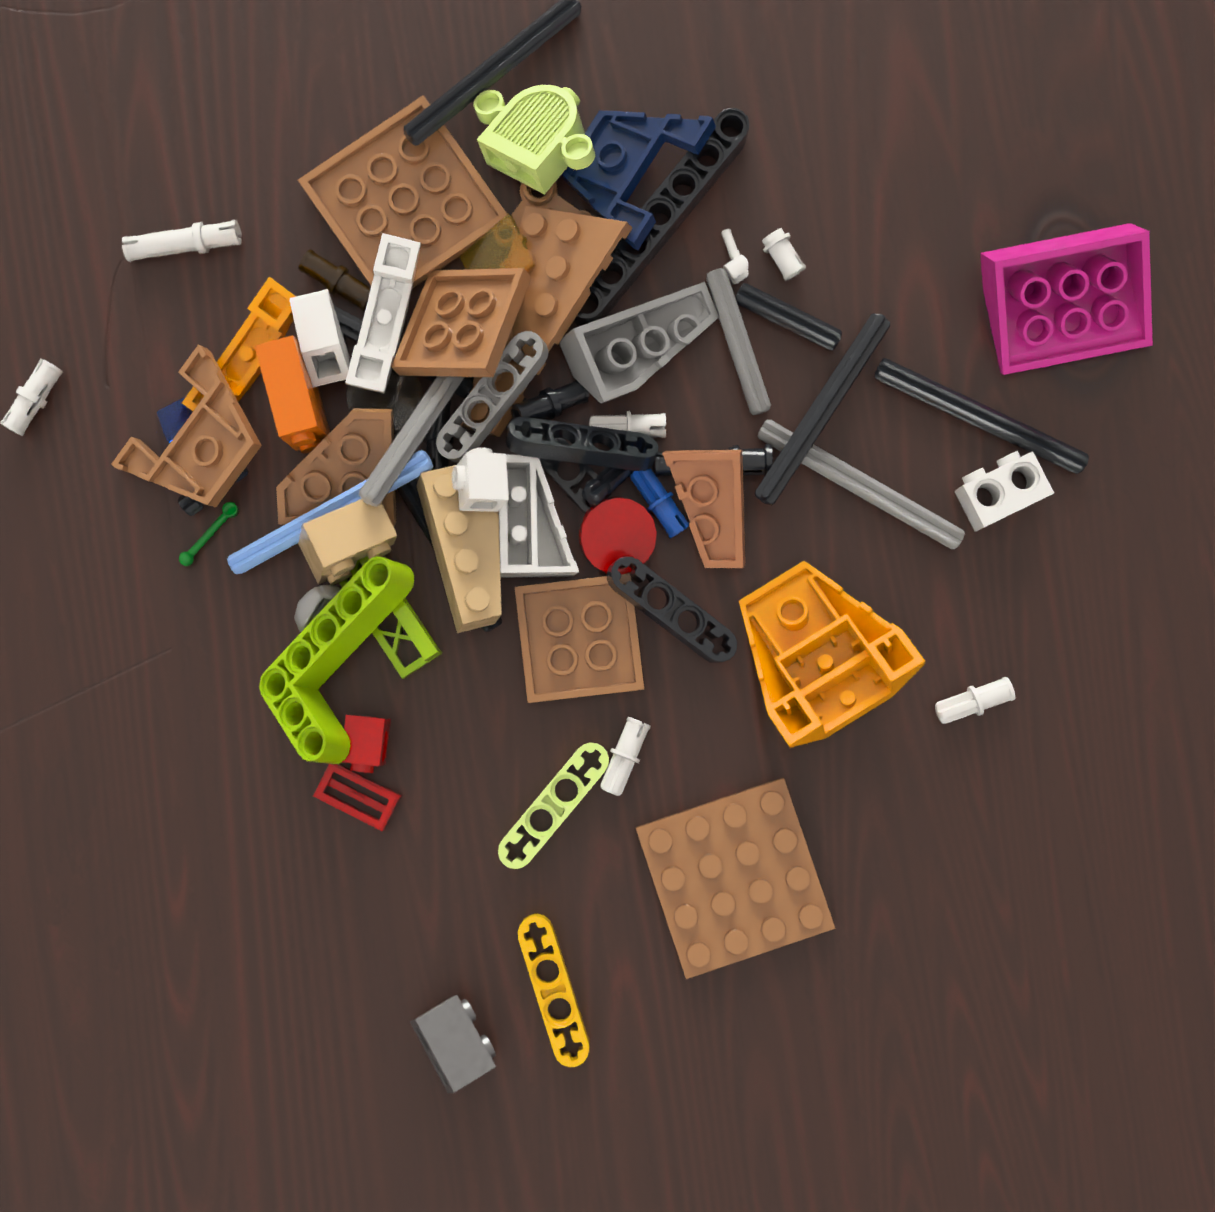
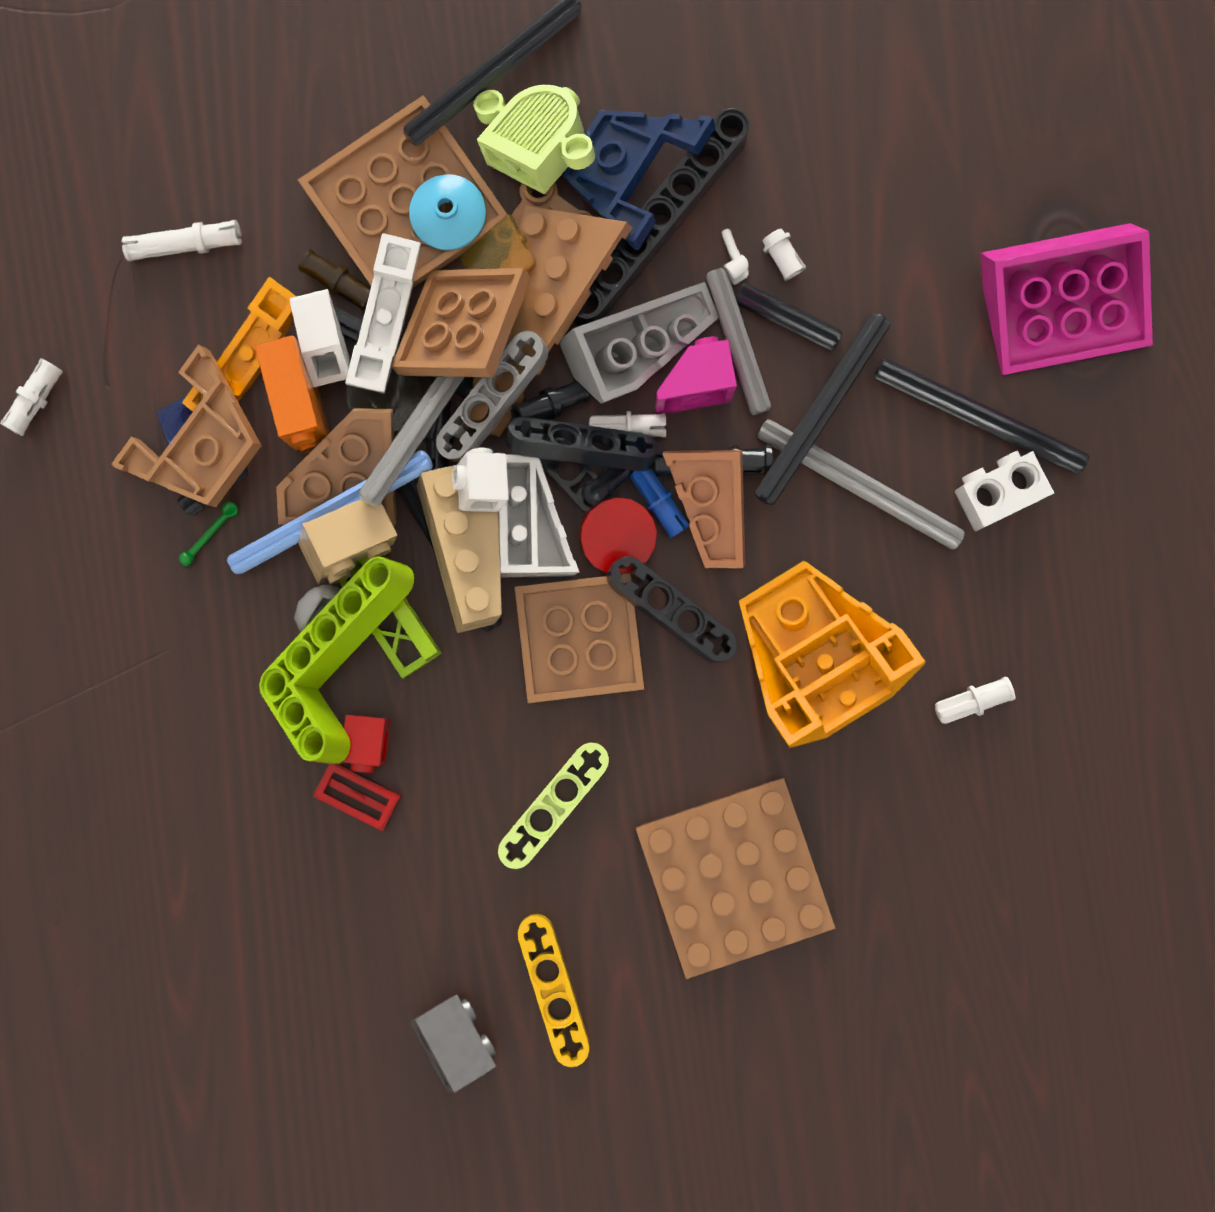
white axle [601,717,651,796] -> none
none -> medium azure dish [409,174,486,251]
none -> dark pink slope [655,337,737,414]

